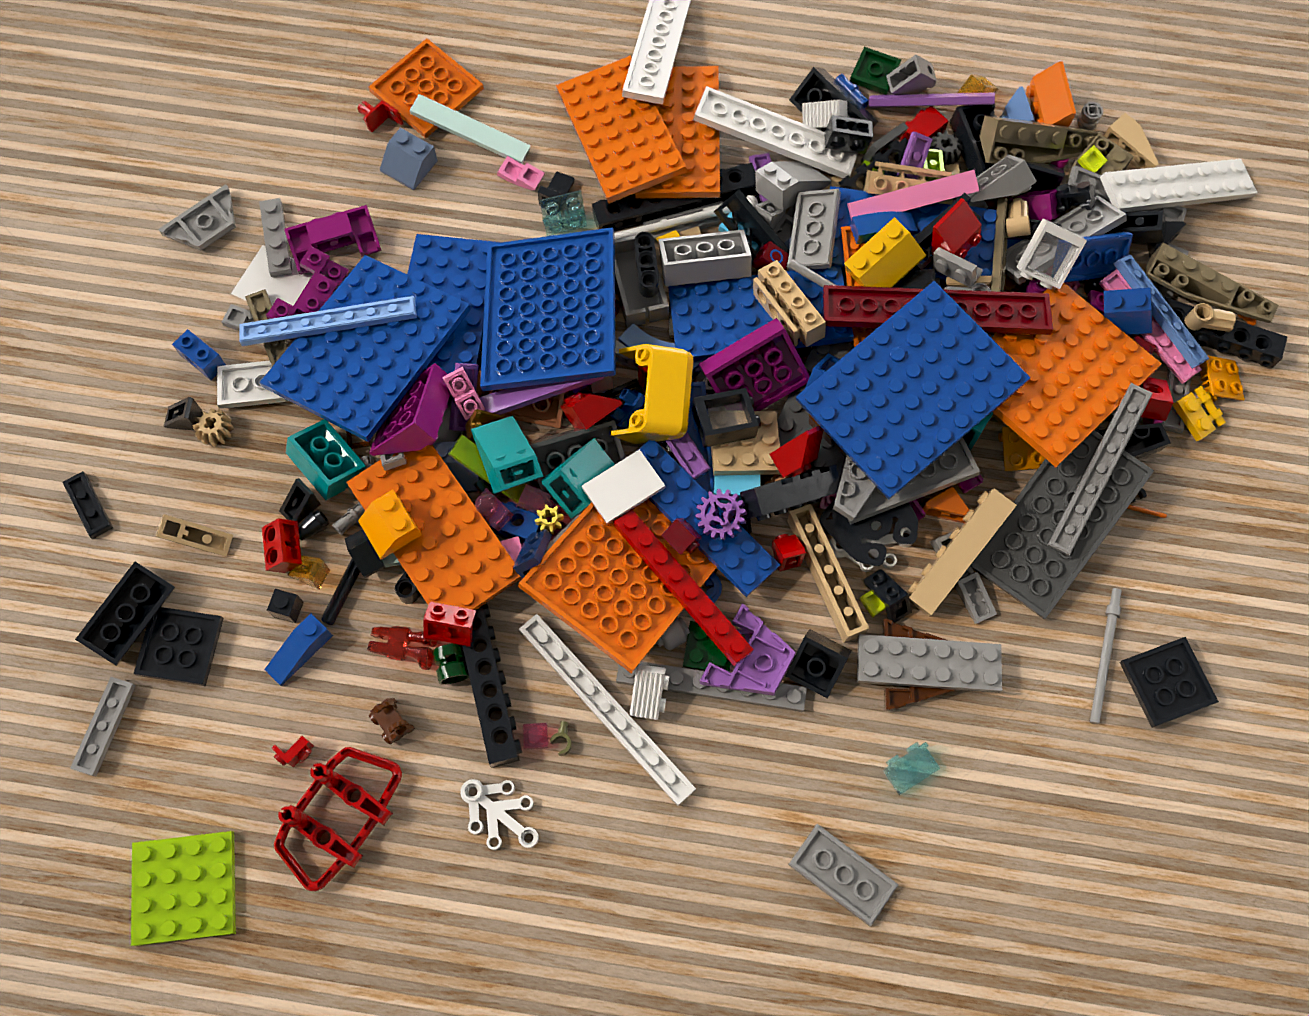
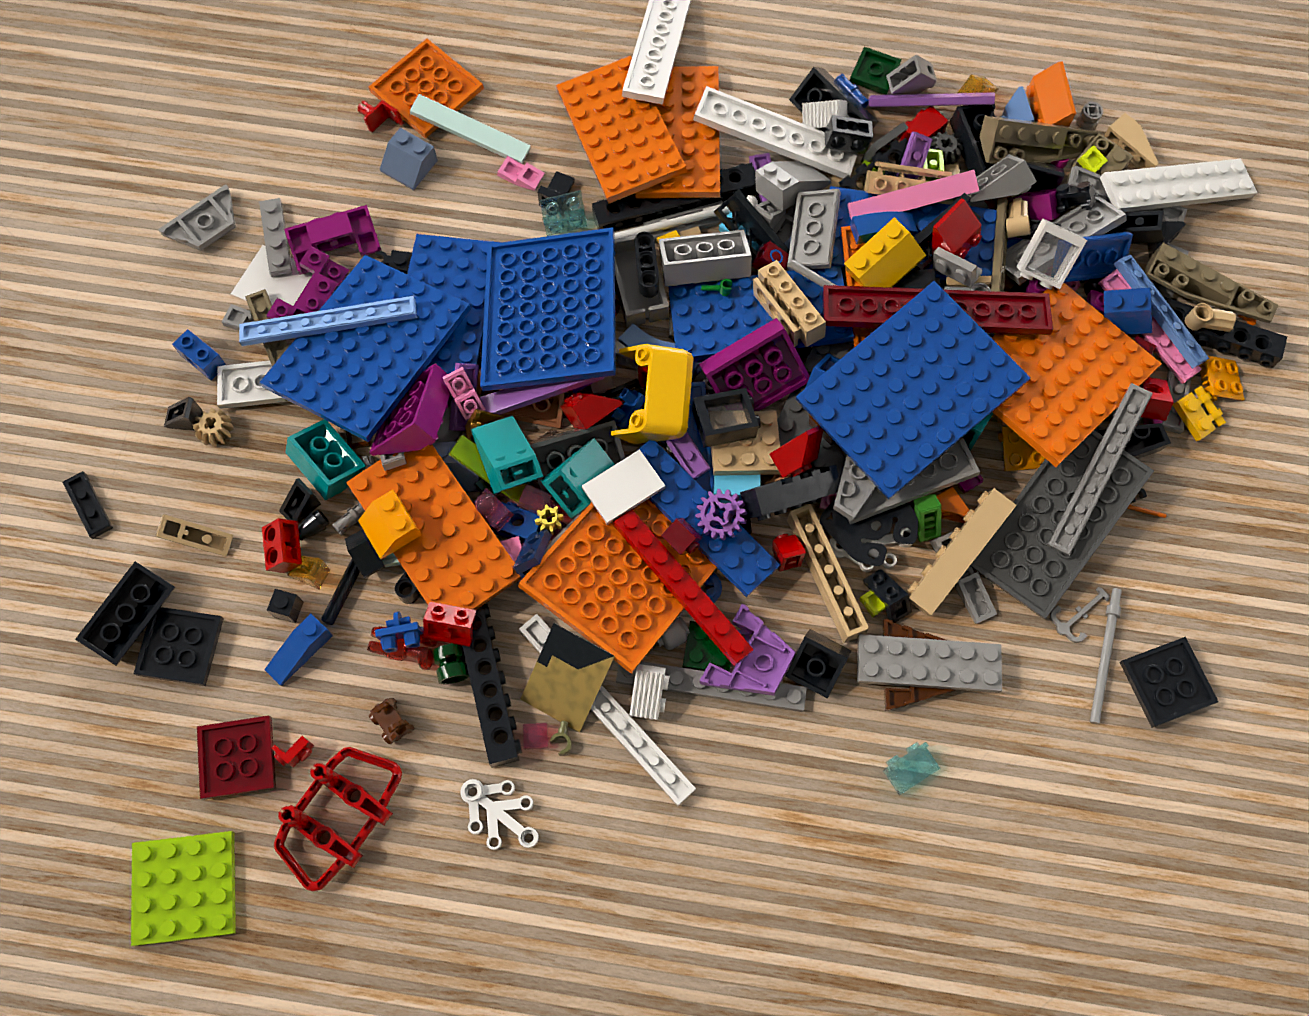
light grey plate [70,677,136,777] -> none
light grey tile [788,824,898,927] -> none
none -> dark red plate [197,715,276,800]
none -> blue hips [375,611,423,653]
none -> black plate [376,250,412,274]
none -> pearl gold sticker [520,623,615,732]
none -> green hand [701,279,732,296]
none -> bright green slope [914,494,941,542]
none -> light grey piece [1050,587,1110,643]

